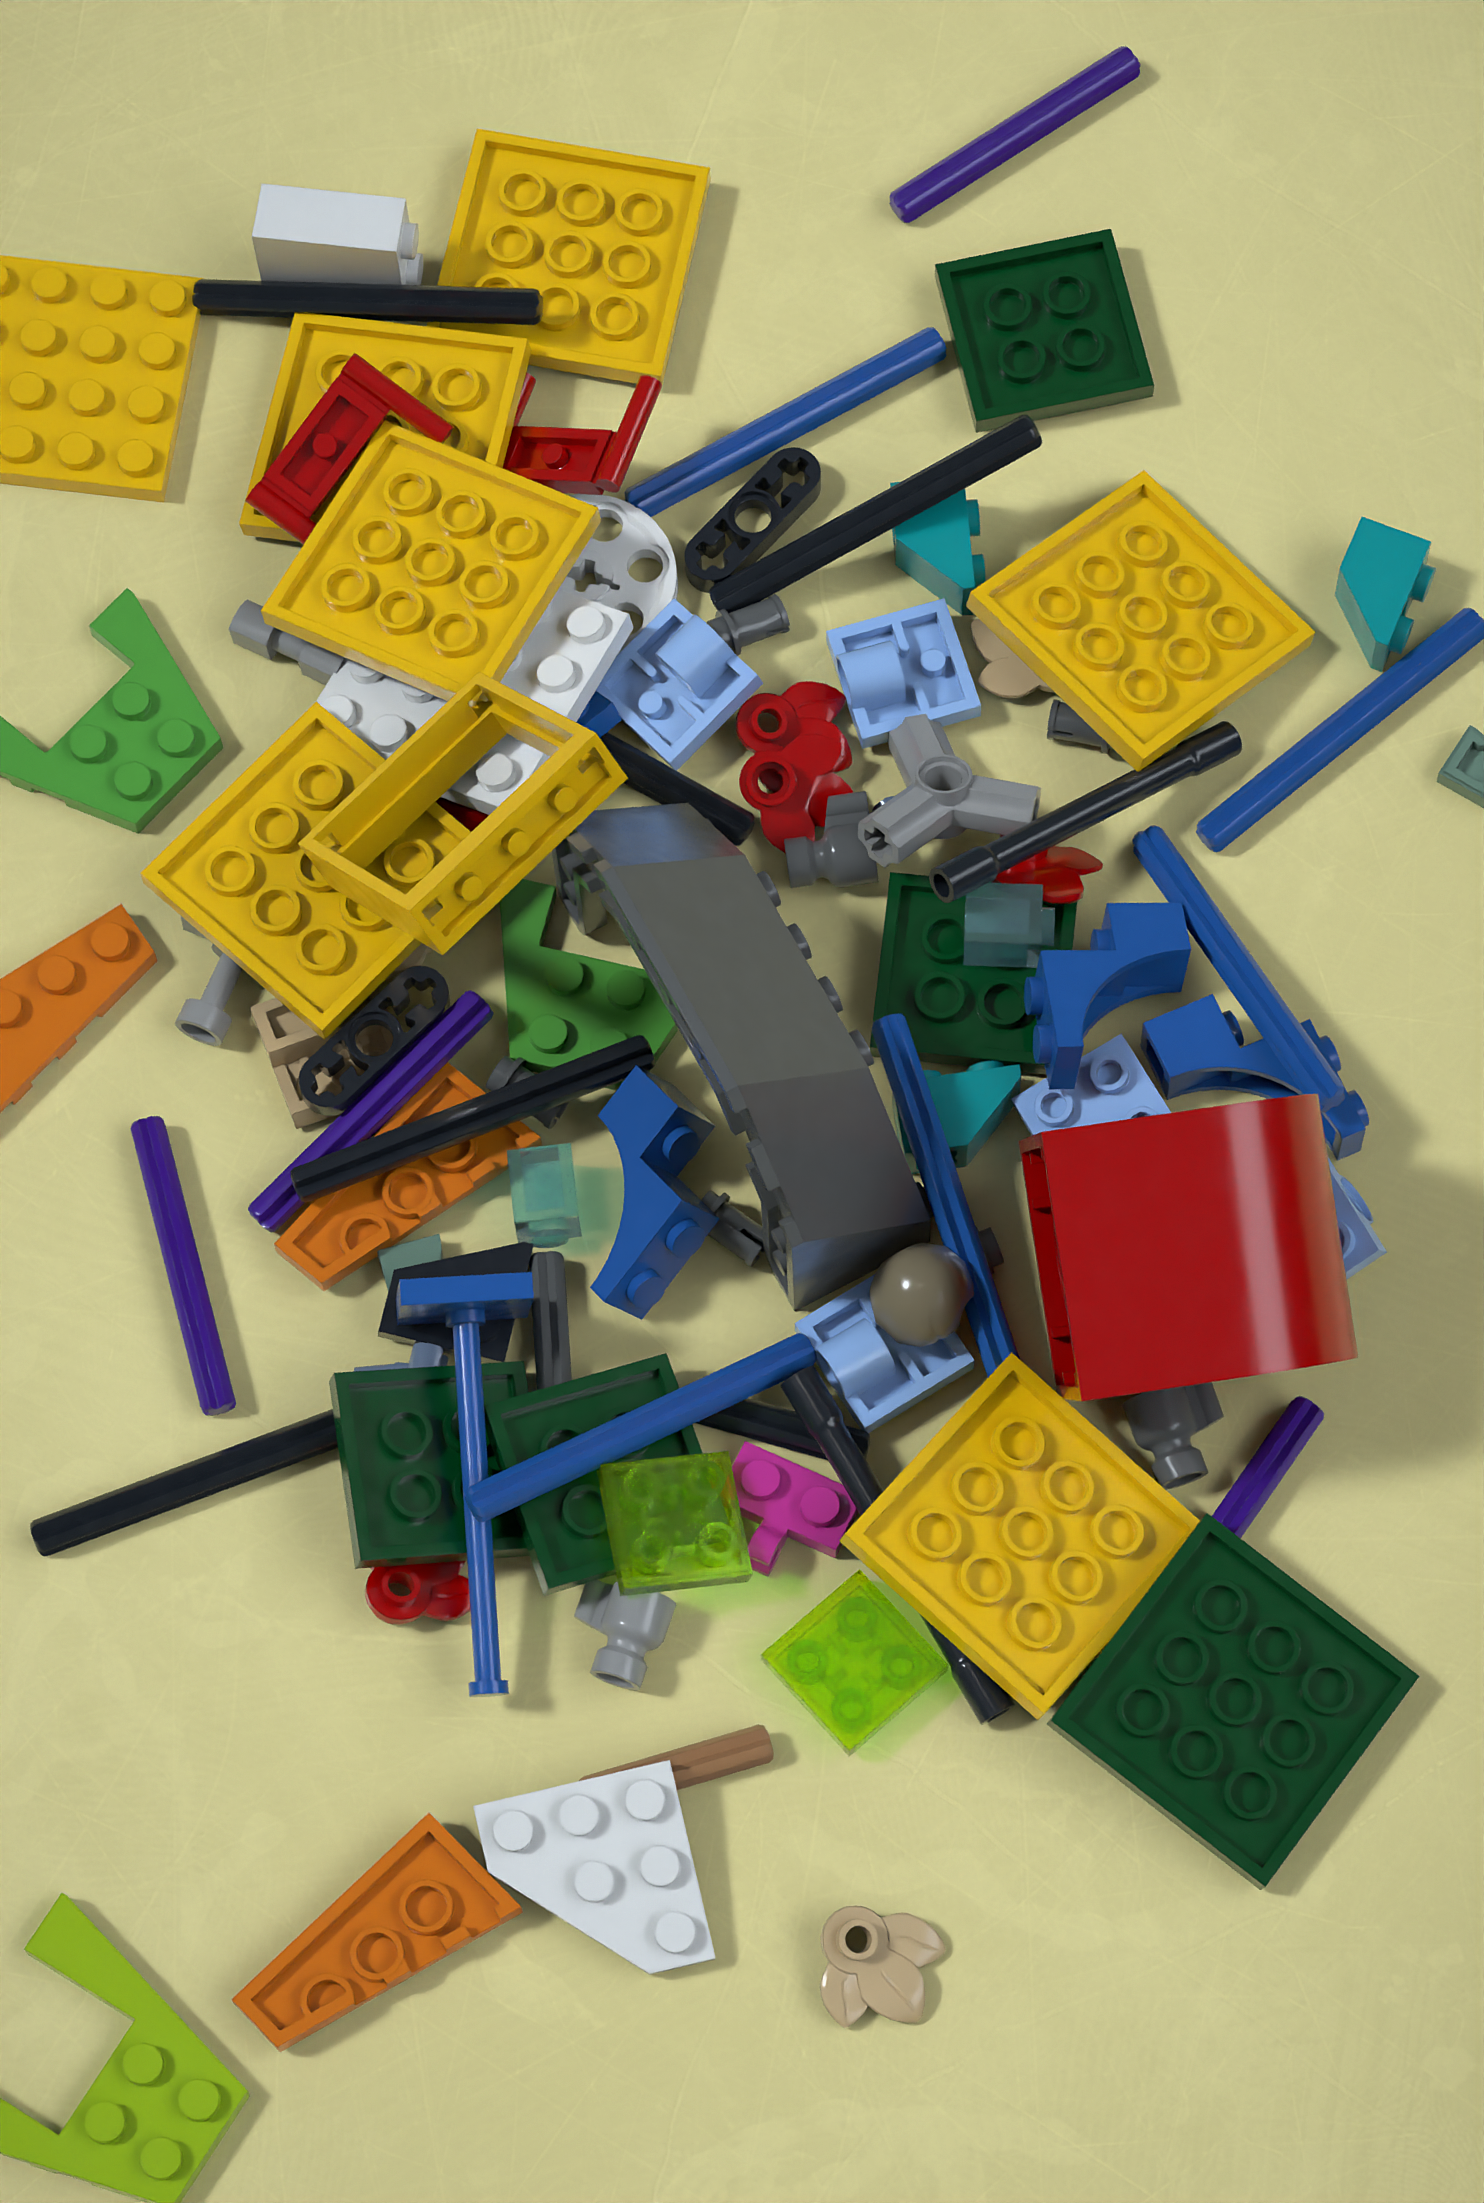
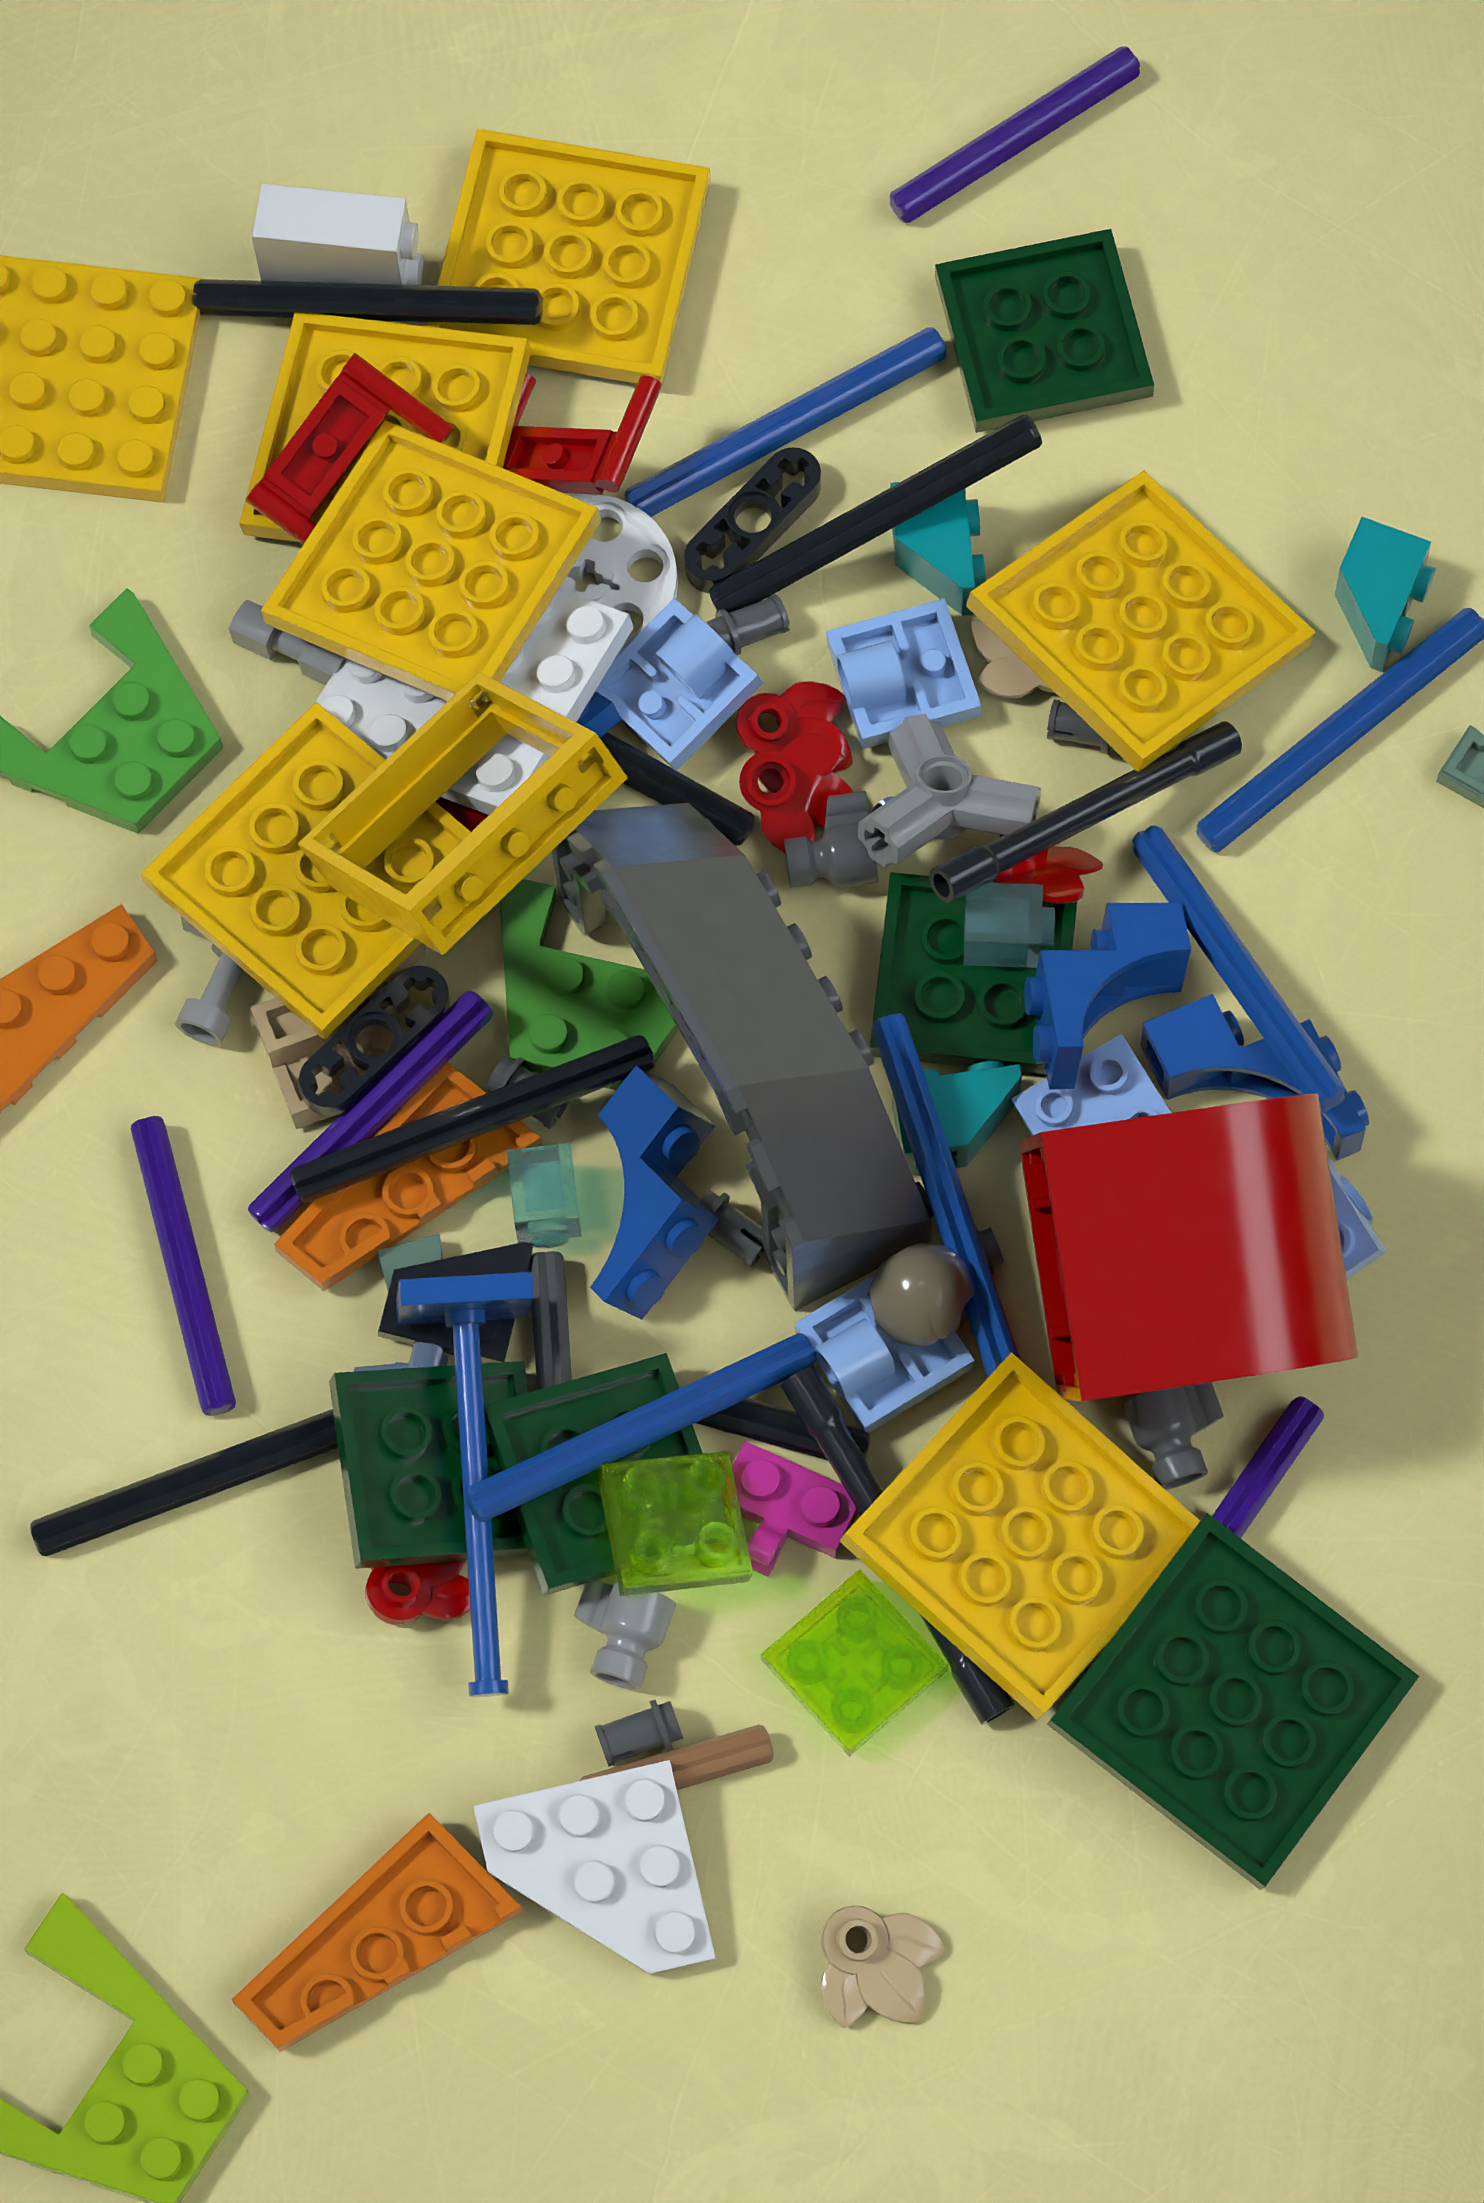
none -> dark grey pin [594,1699,684,1767]

